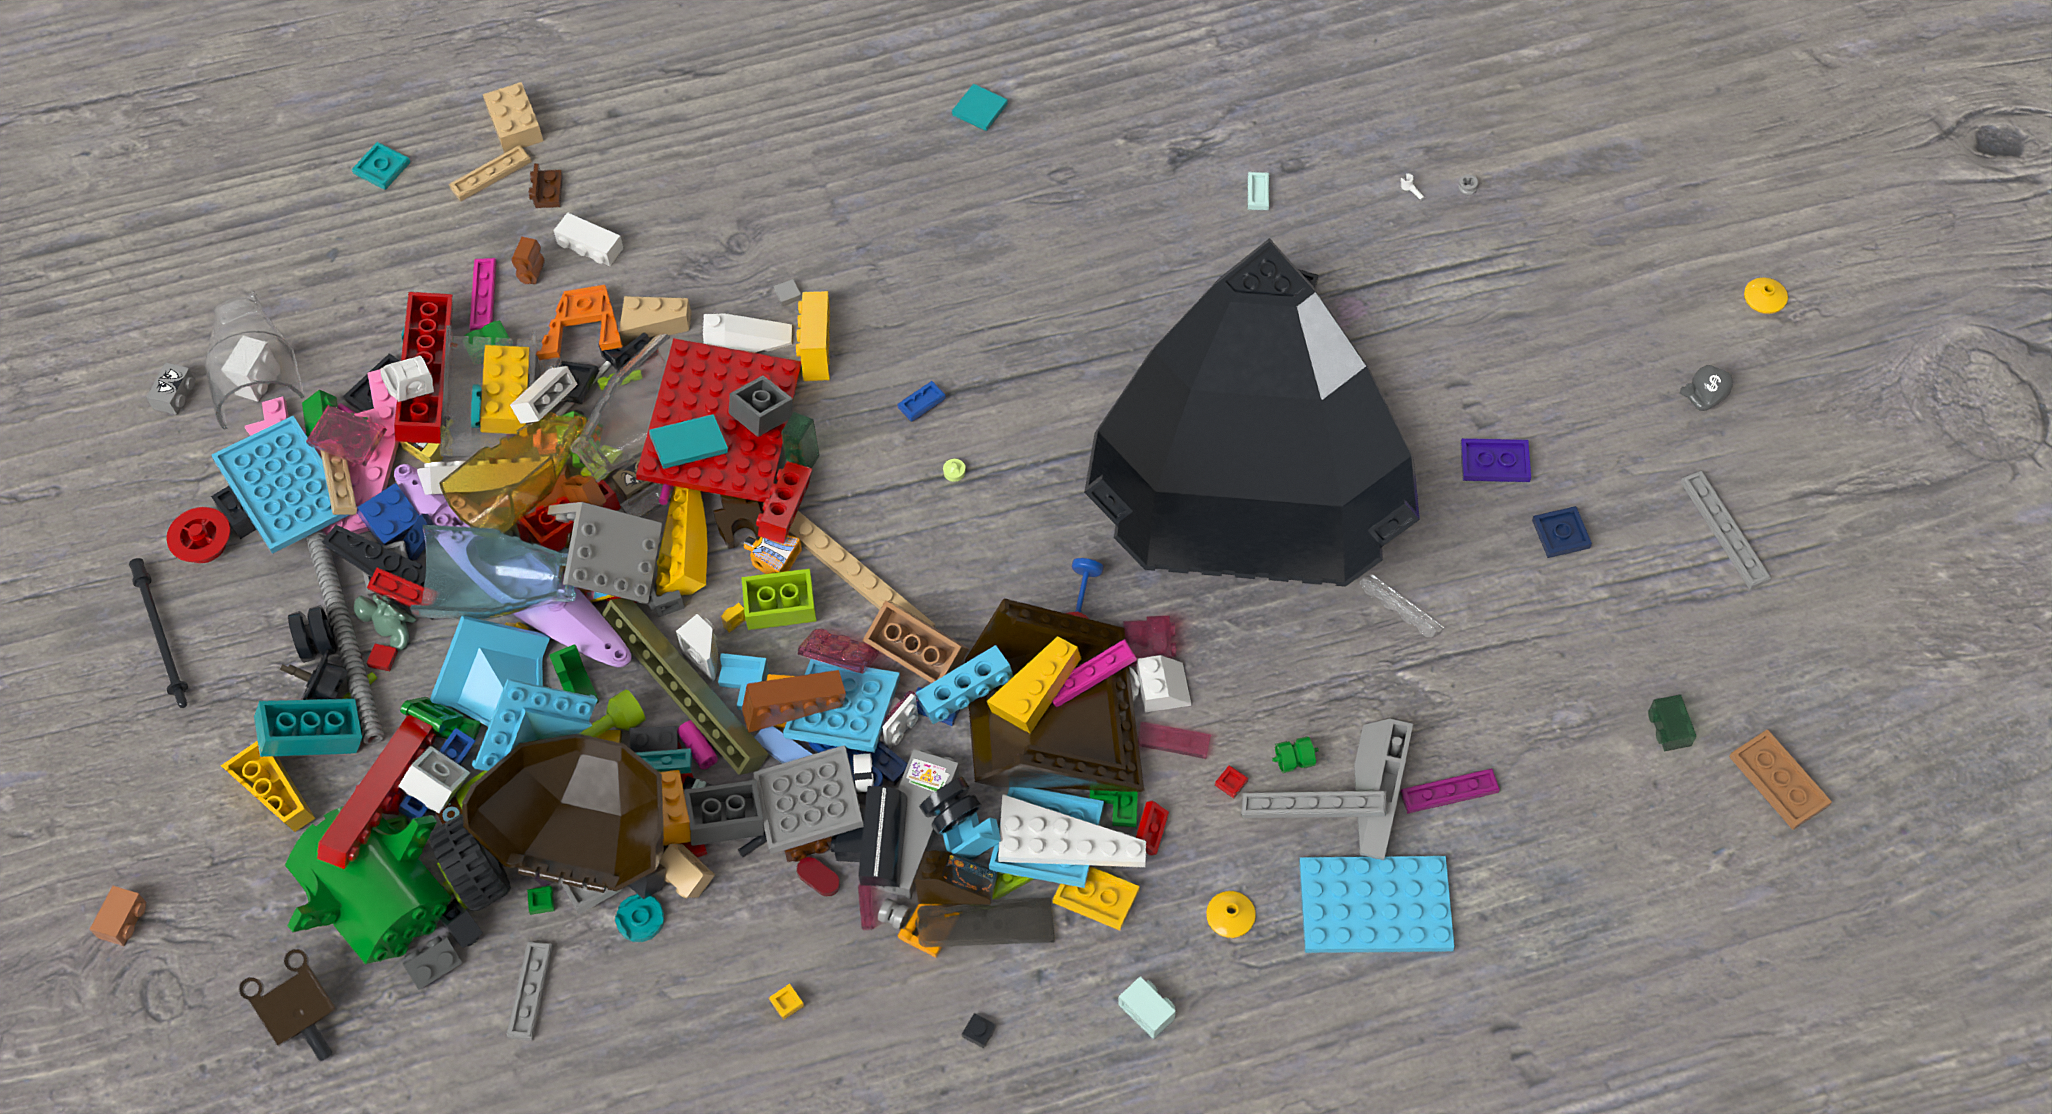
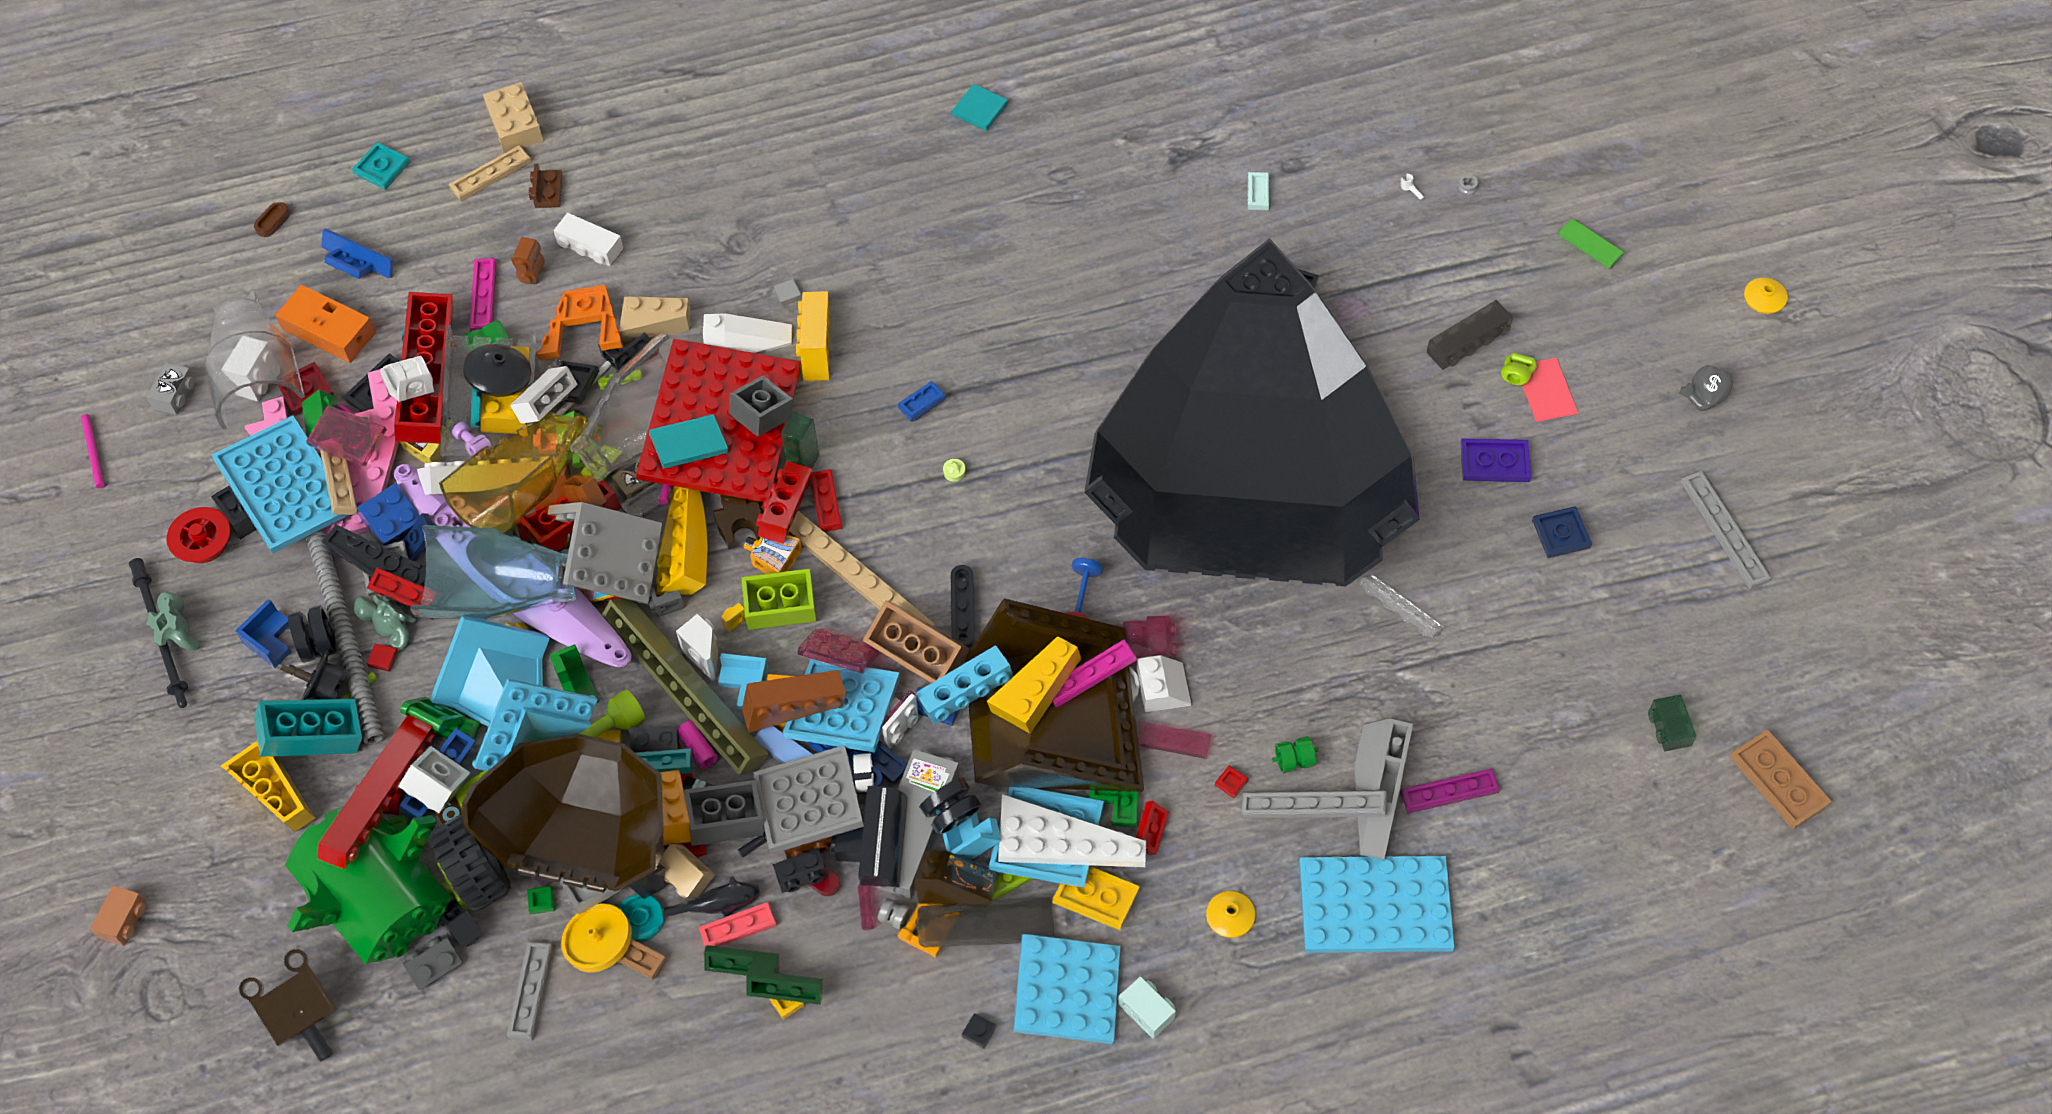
none -> dark pink bar [81,414,105,489]
none -> sand green animal [146,592,200,651]
none -> blue panel [235,599,291,668]
none -> reddish brown tile [254,202,290,237]
none -> orange brick [275,285,376,363]
none -> dark red plate [275,362,334,416]
none -> blue bracket [321,229,393,279]
none -> lavender leg [452,422,492,459]
none -> black dish [463,344,531,397]
none -> yellow piece [561,904,632,973]
none -> medium nougat plate [618,939,666,980]
none -> black piece [664,876,760,917]
none -> coral tile [699,902,777,947]
none -> dark green bracket [704,945,822,1005]
none -> black bracket [772,848,828,893]
none -> red tile [811,469,842,532]
none -> black plate [951,565,975,648]
none -> medium azure plate [1013,934,1120,1044]
none -> clear smoke brick [1426,300,1513,370]
none -> lime piece [1501,353,1537,385]
none -> coral piece [1522,358,1578,422]
none -> bright green tile [1558,219,1624,269]

